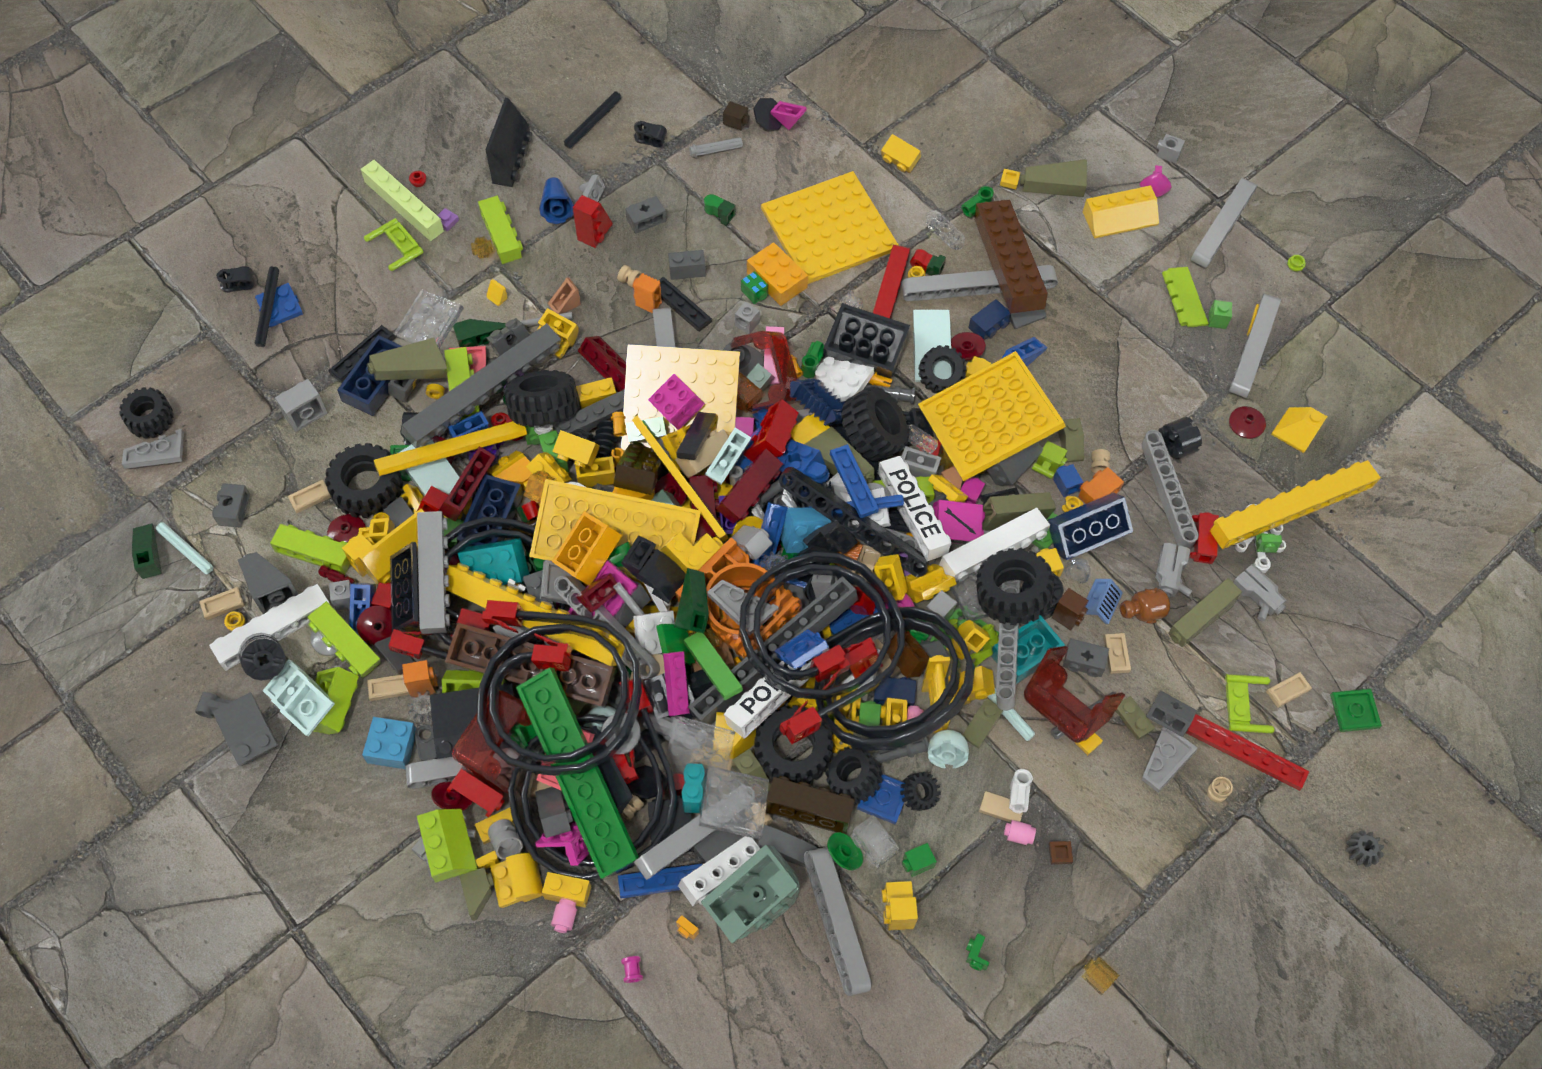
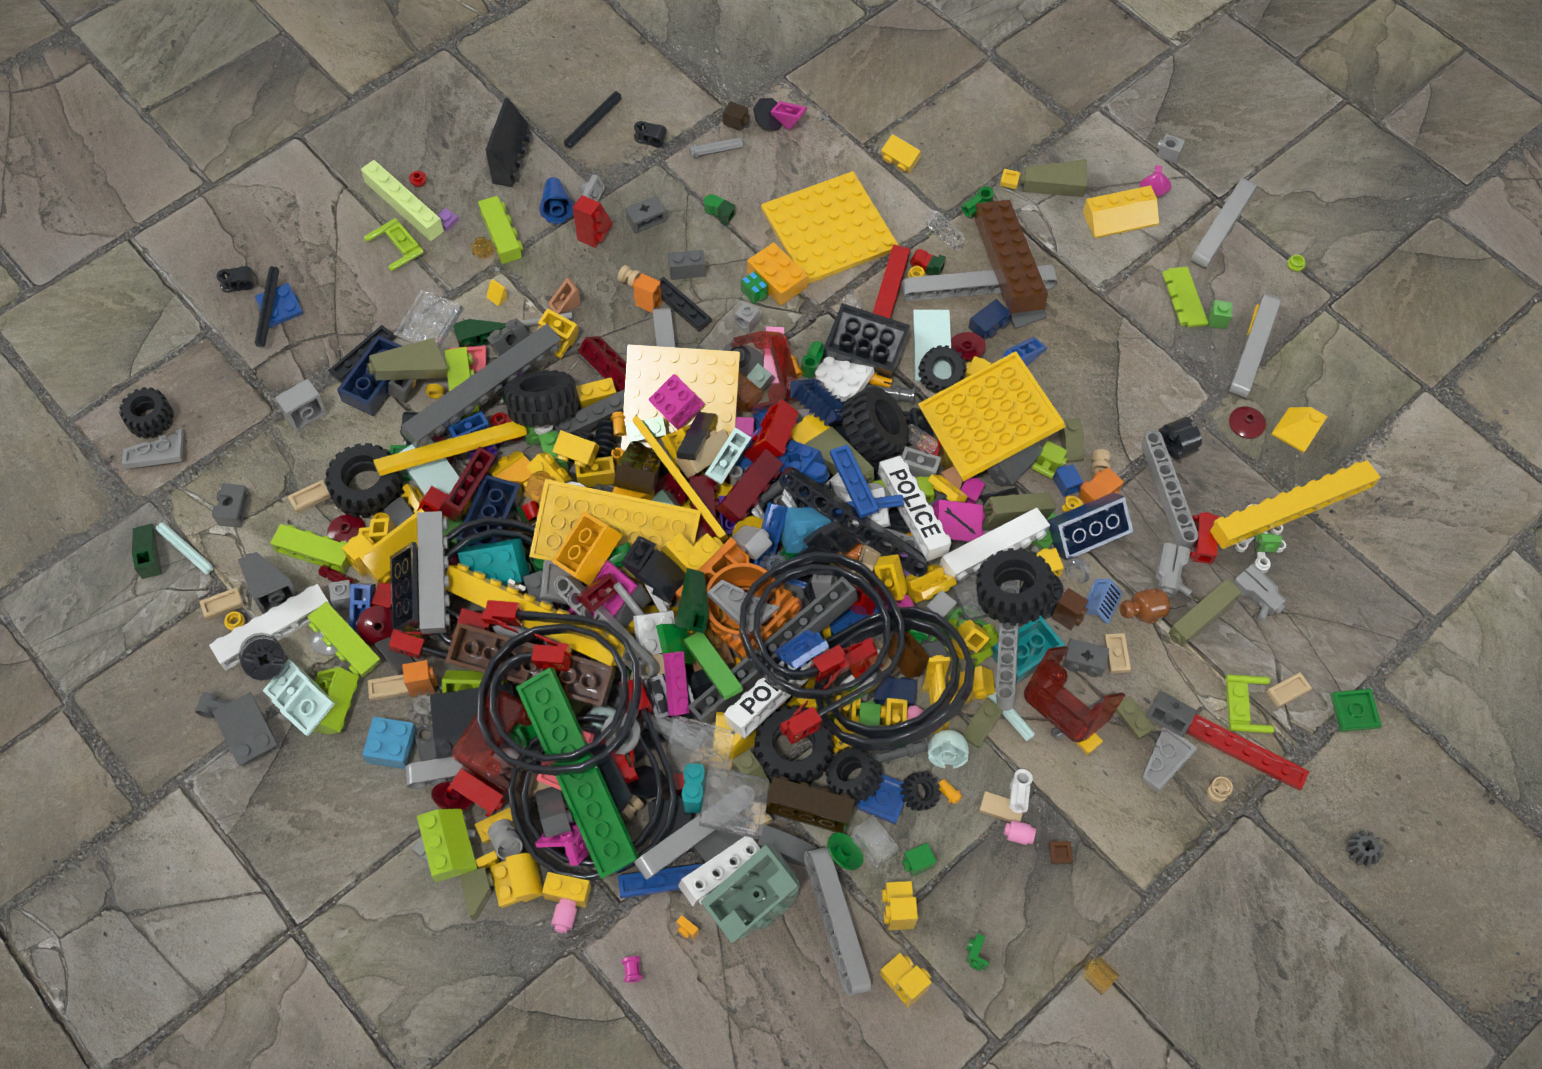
none -> yellow brick [879,953,932,1008]
none -> light orange pin [937,778,963,805]

